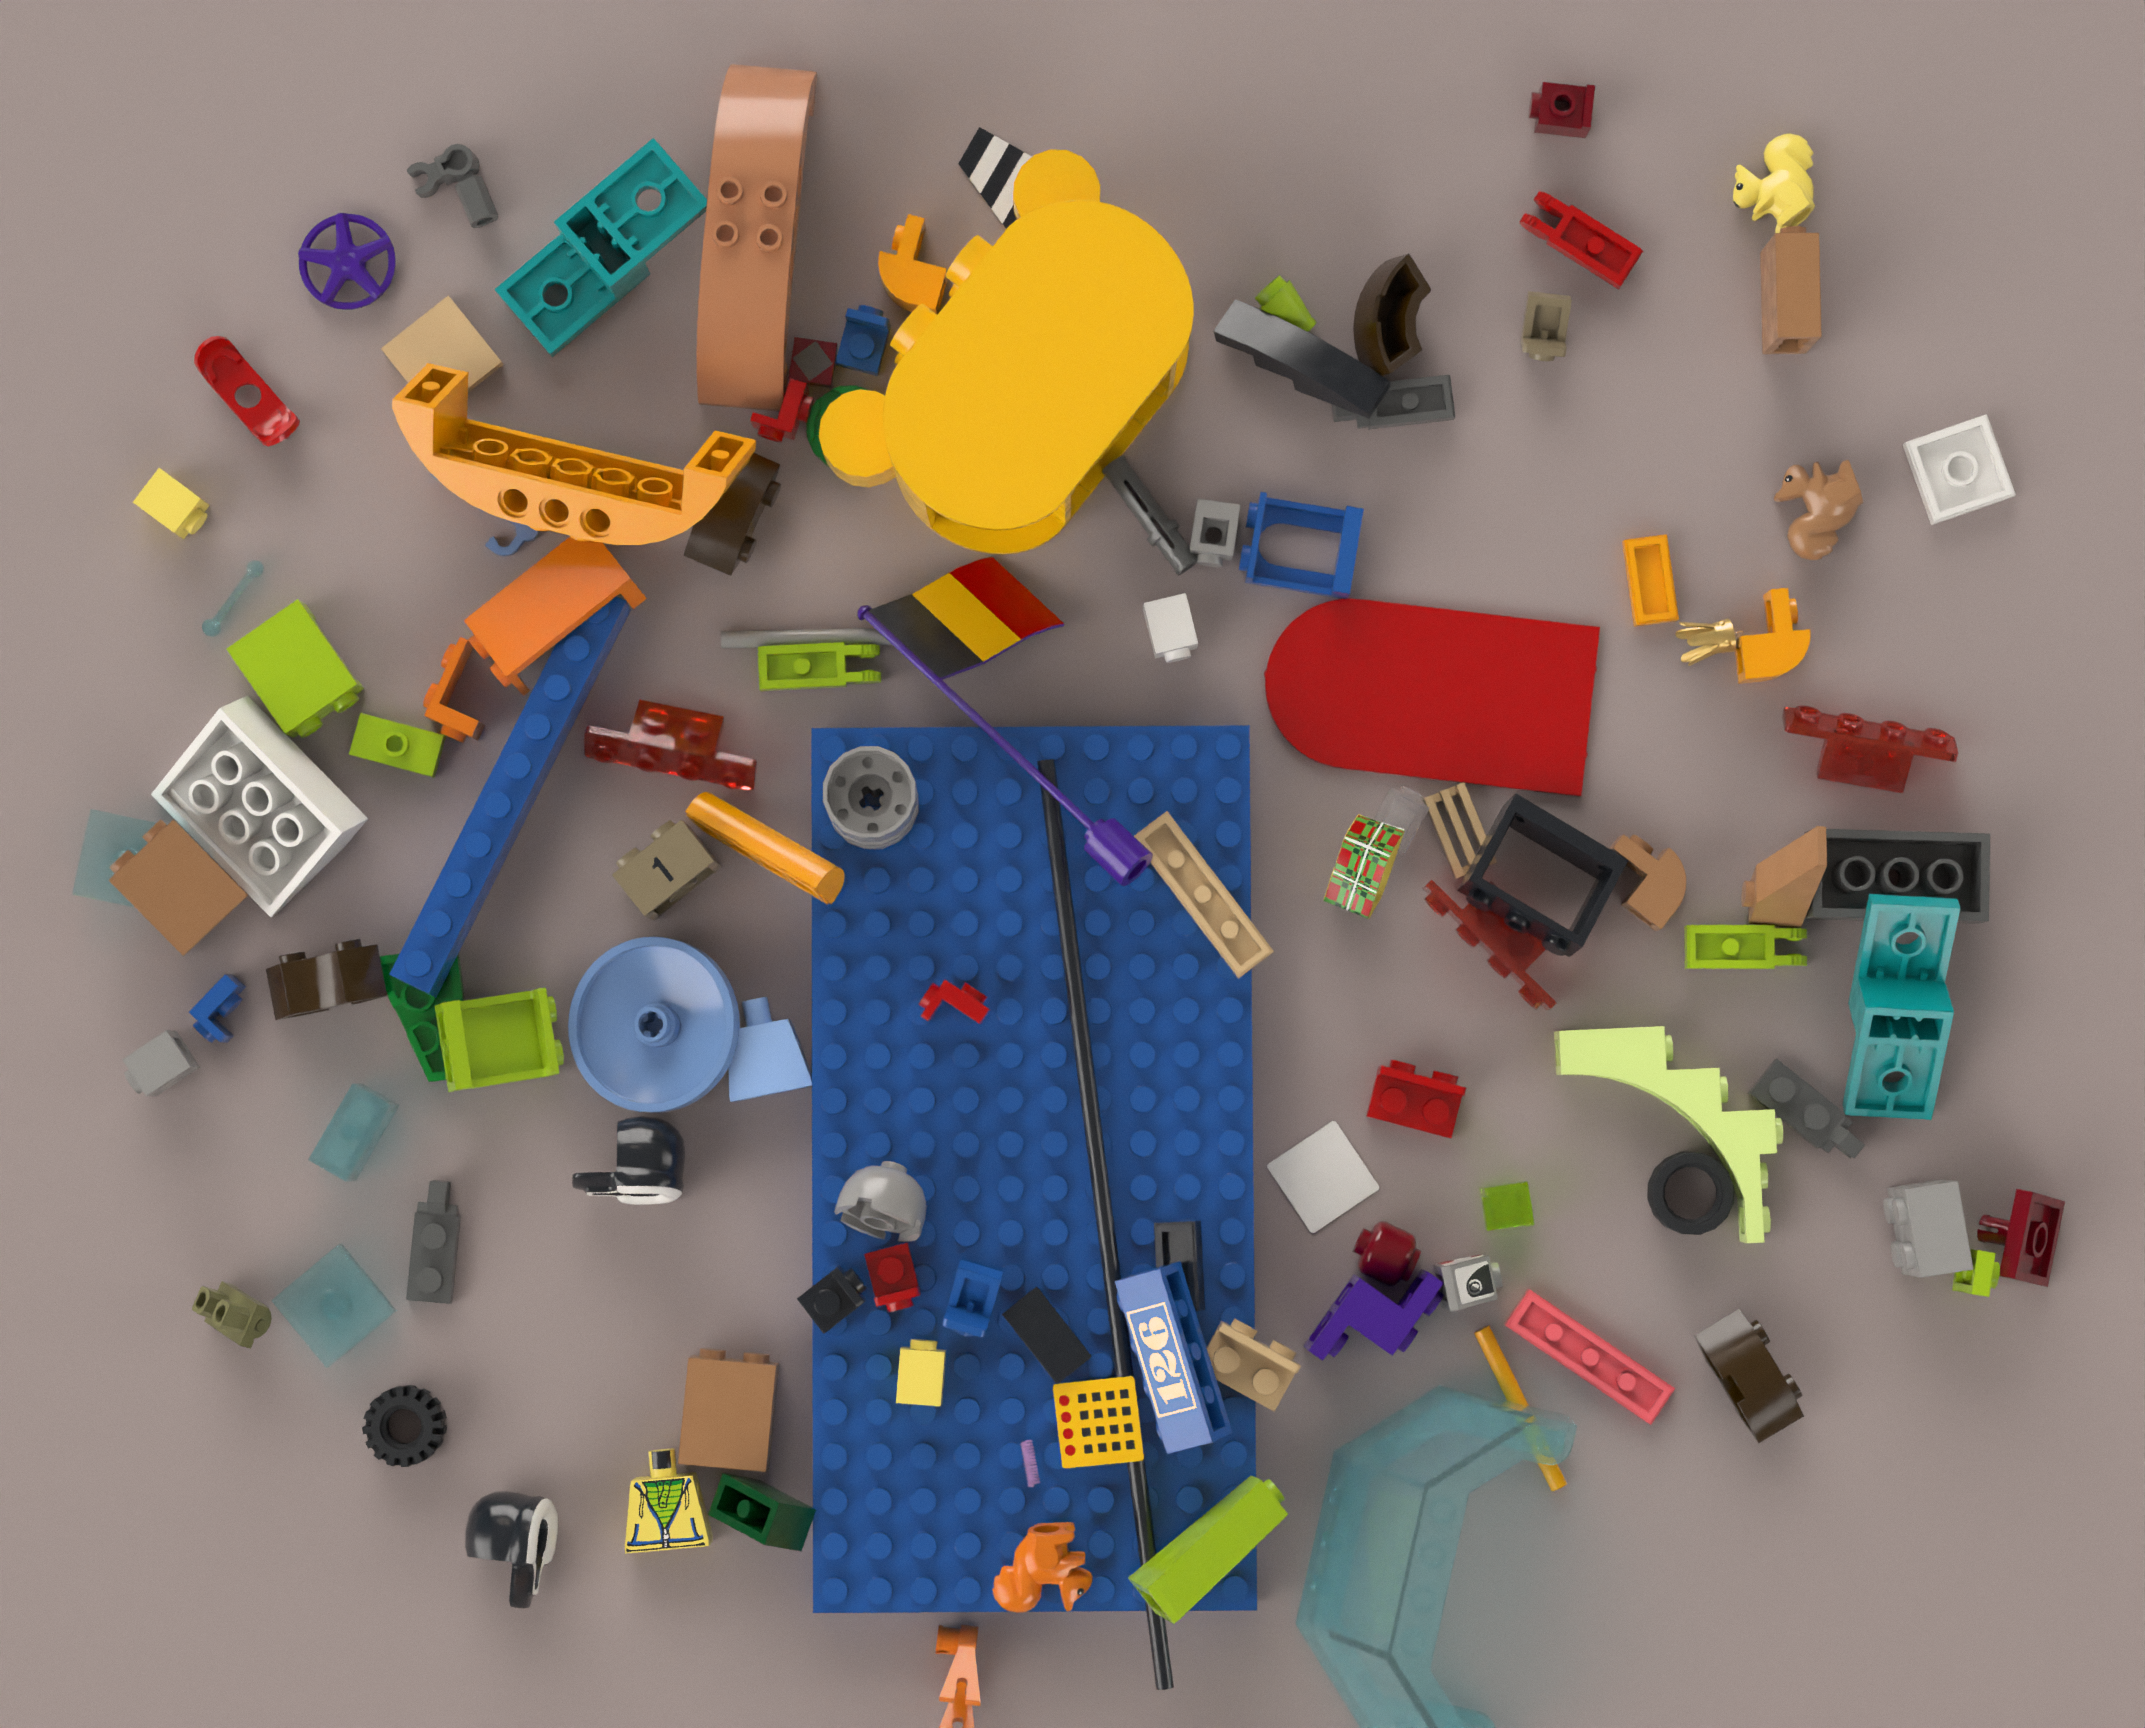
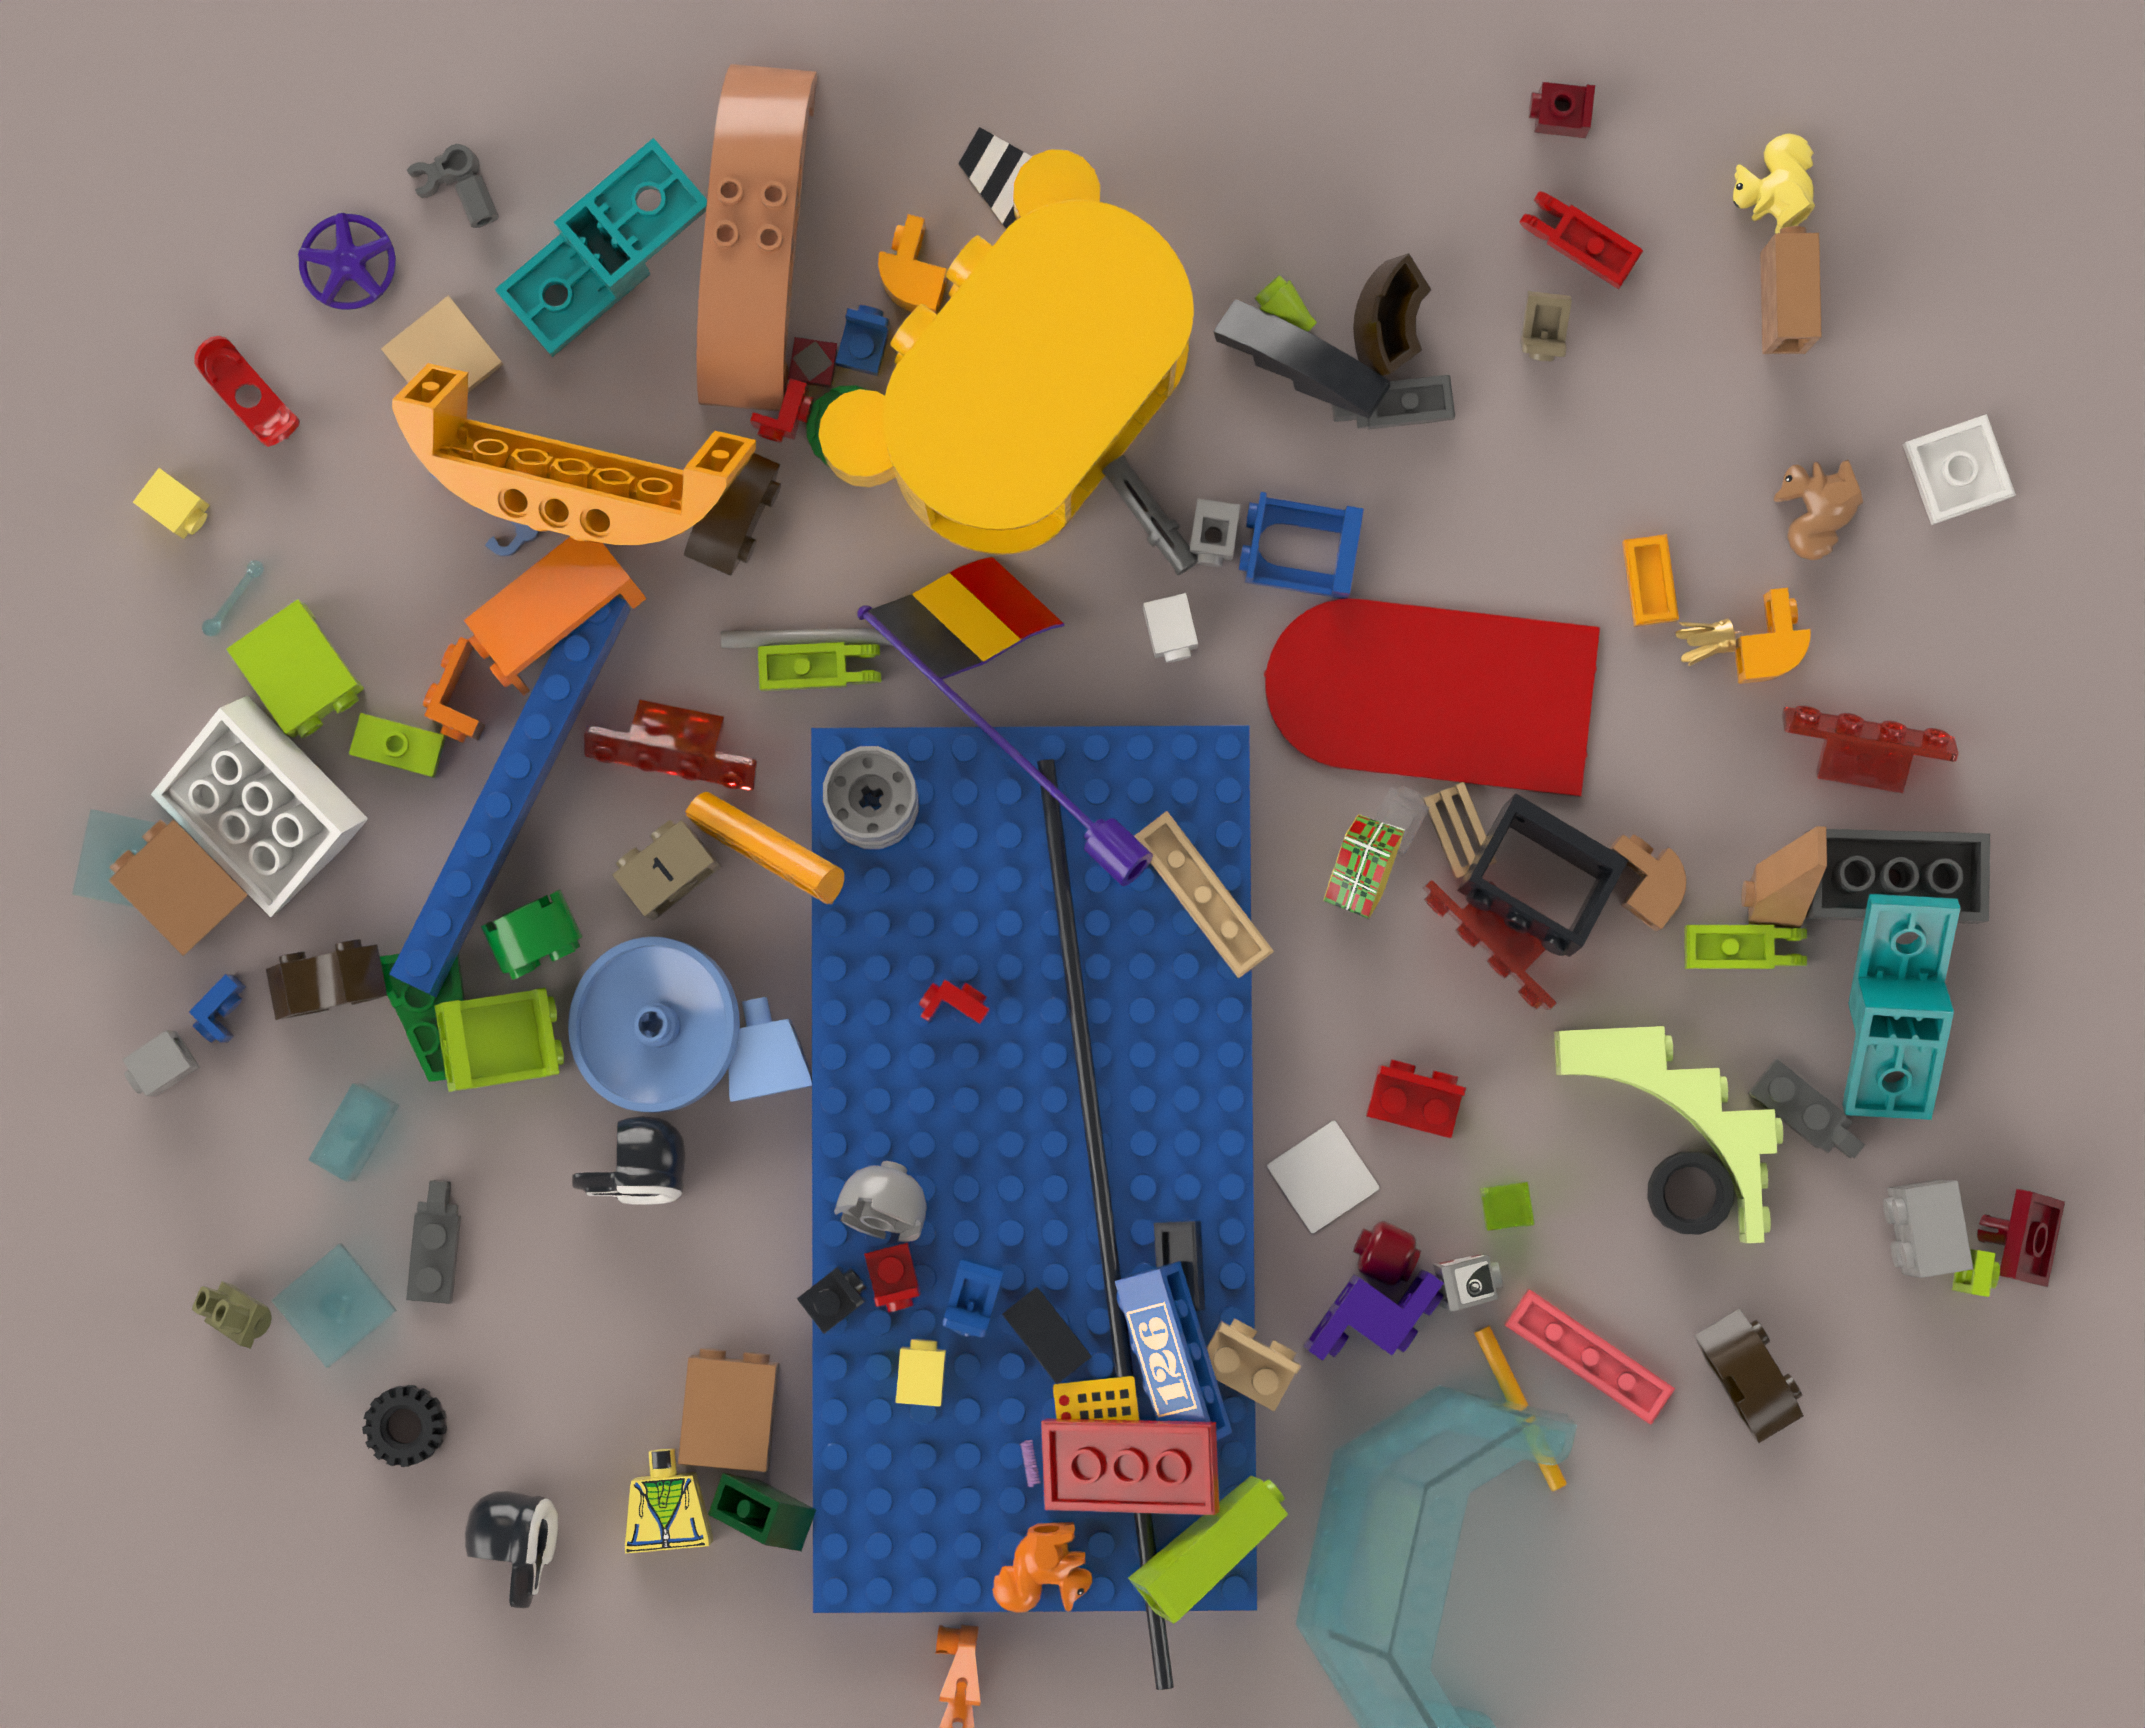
none -> green brick [480,889,583,980]
none -> tile [1041,1418,1219,1515]

